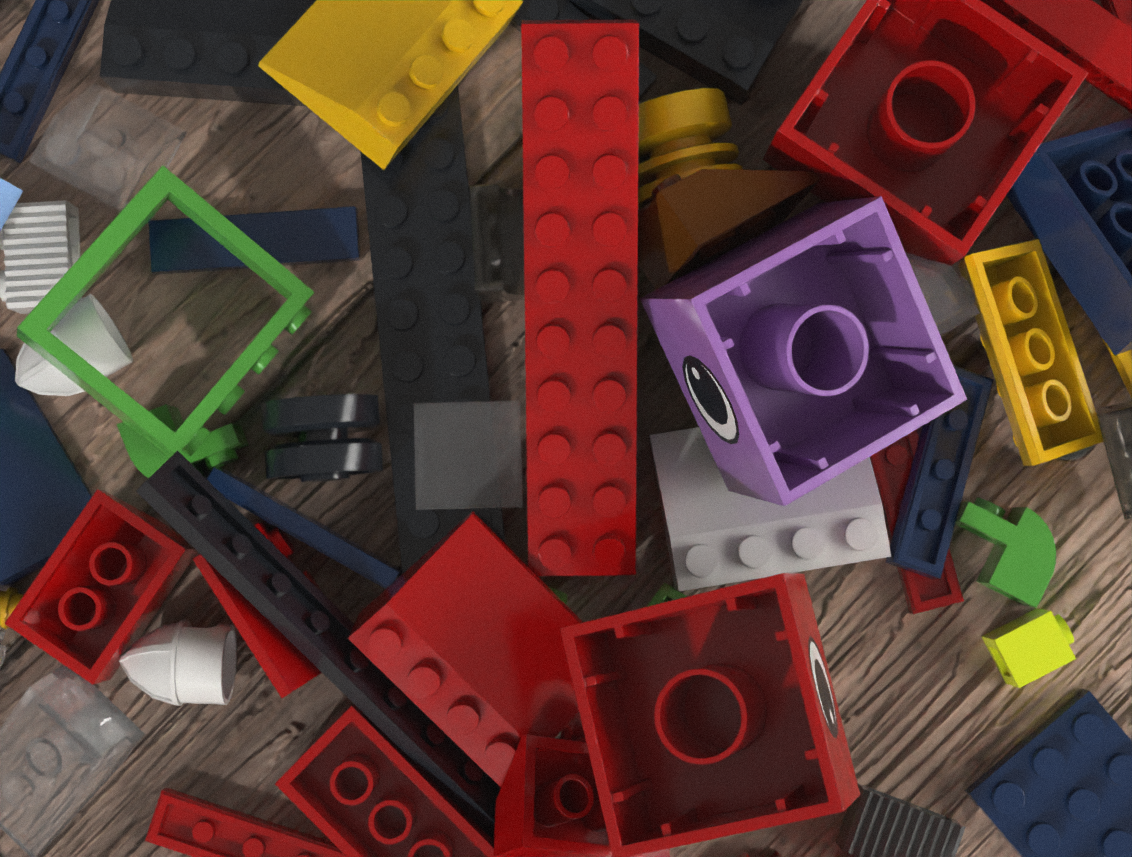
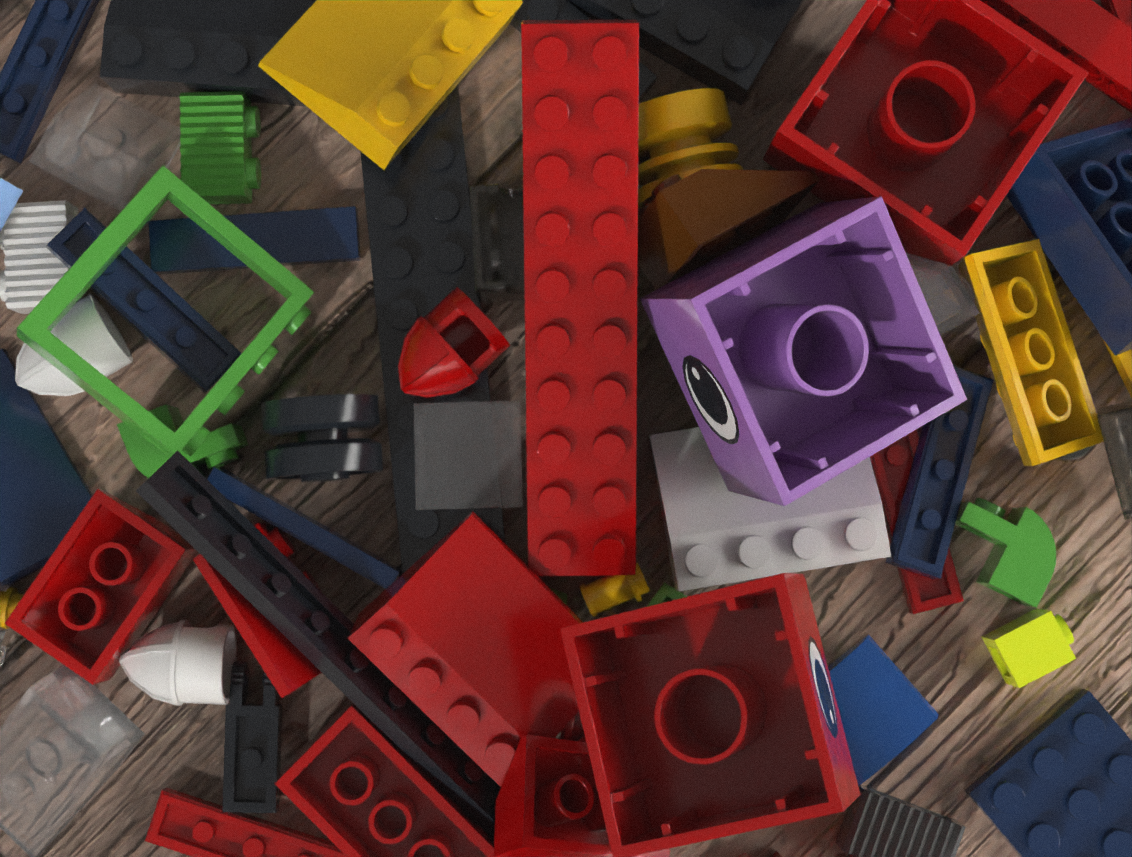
none -> dark blue tile [46,208,241,393]
none -> bright green brick [179,91,261,205]
none -> black hinge [222,661,282,813]
none -> red helmet [398,287,511,398]
none -> yellow pin [580,562,650,617]
none -> blue slope [828,634,939,786]

